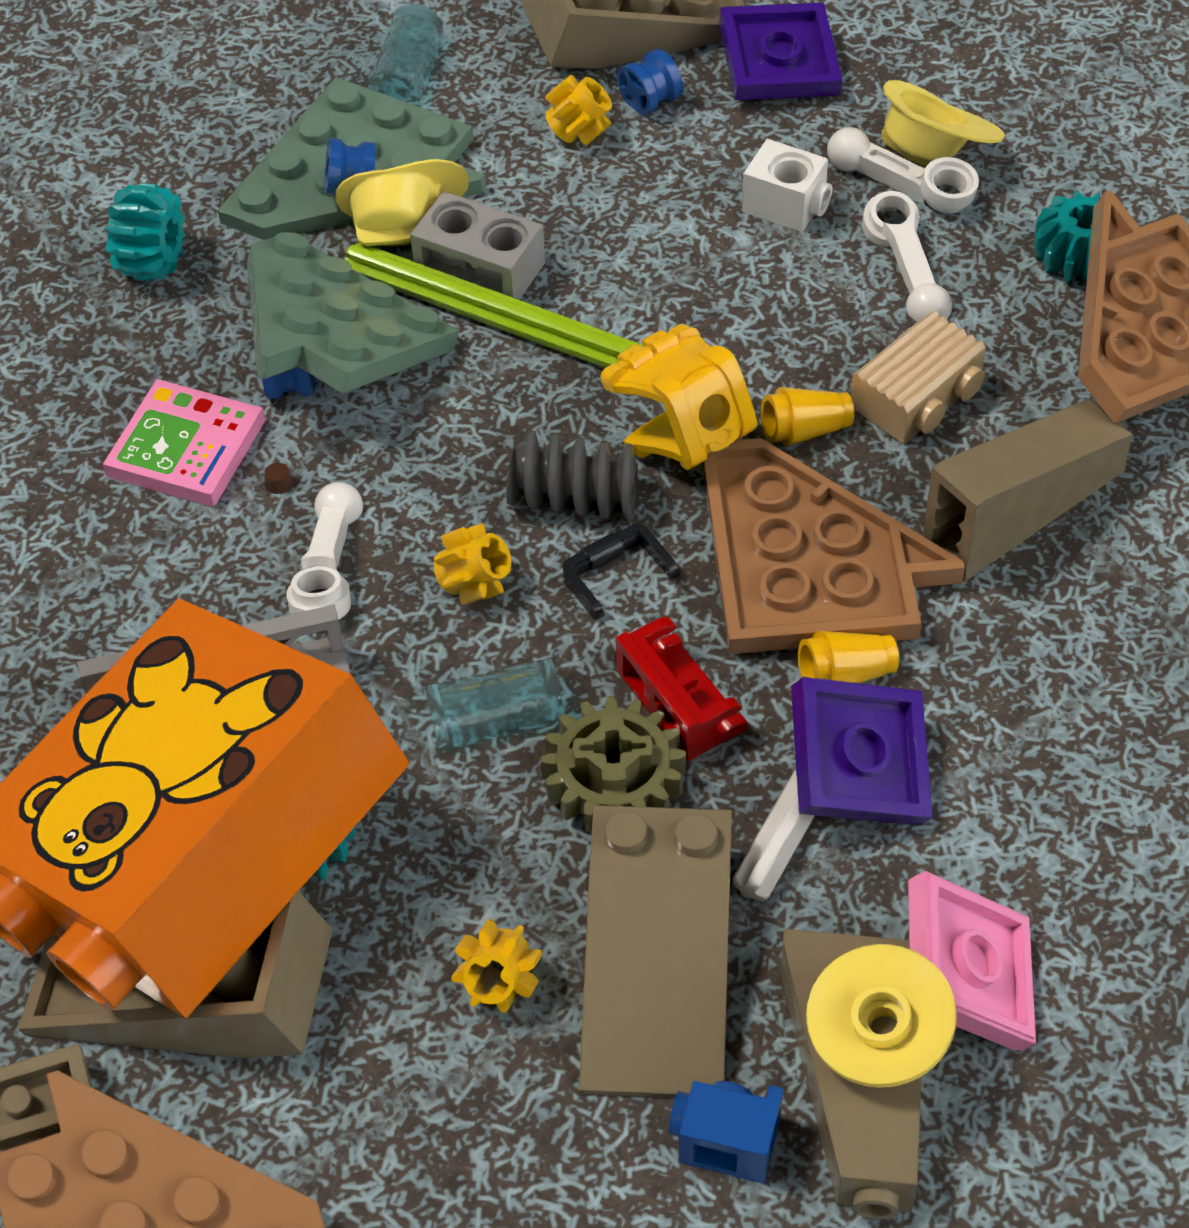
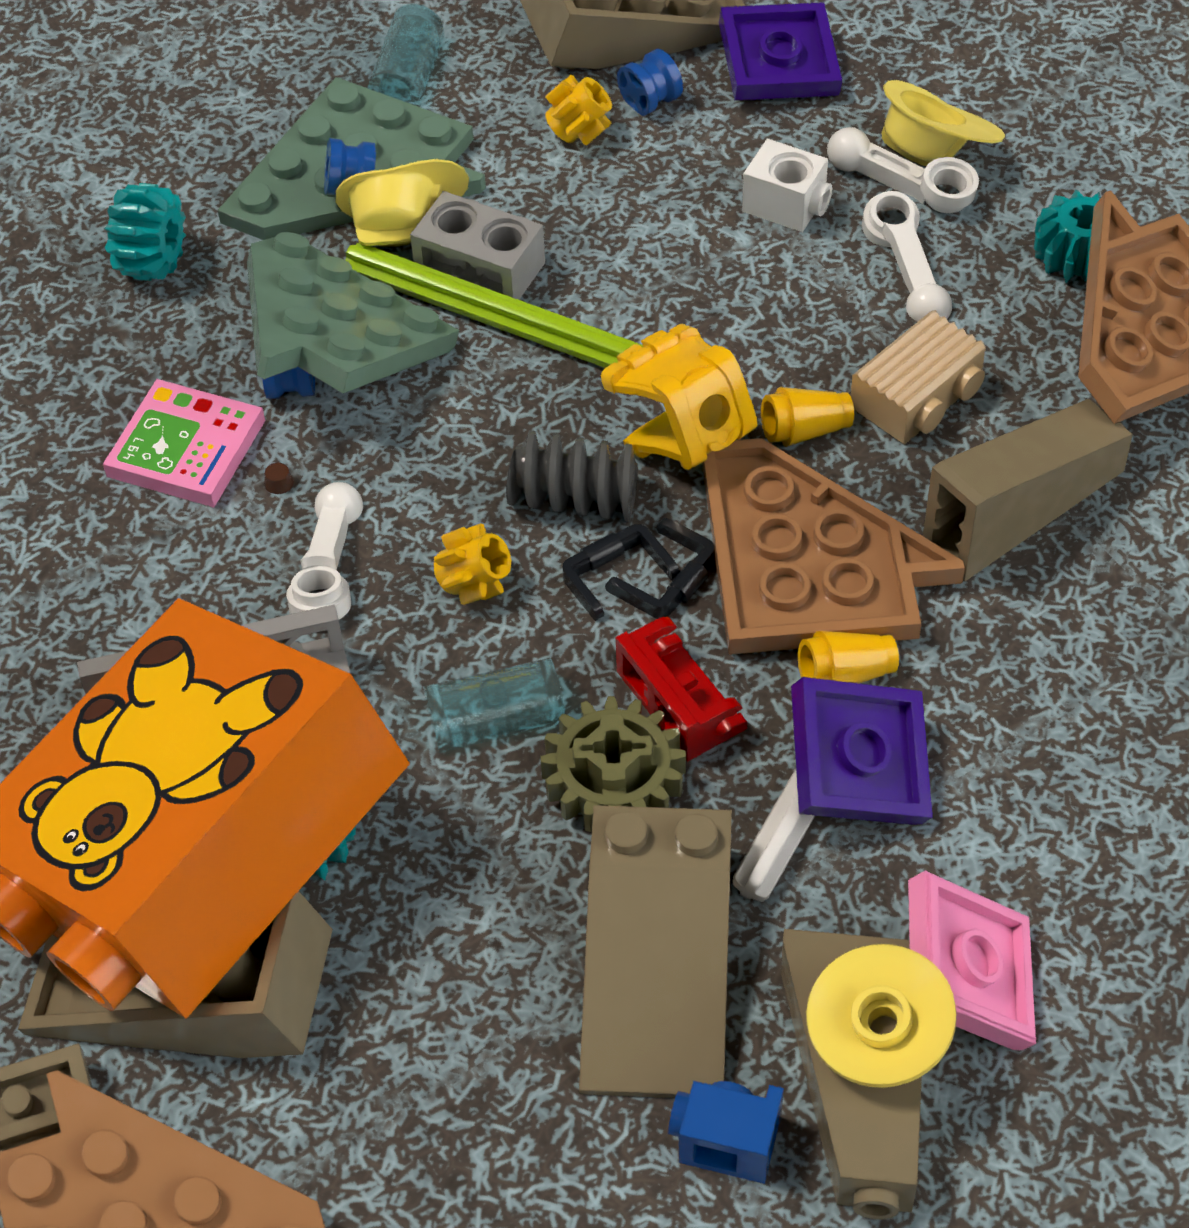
yellow gear [451,919,543,1013] -> none
none -> black piece [605,518,715,619]

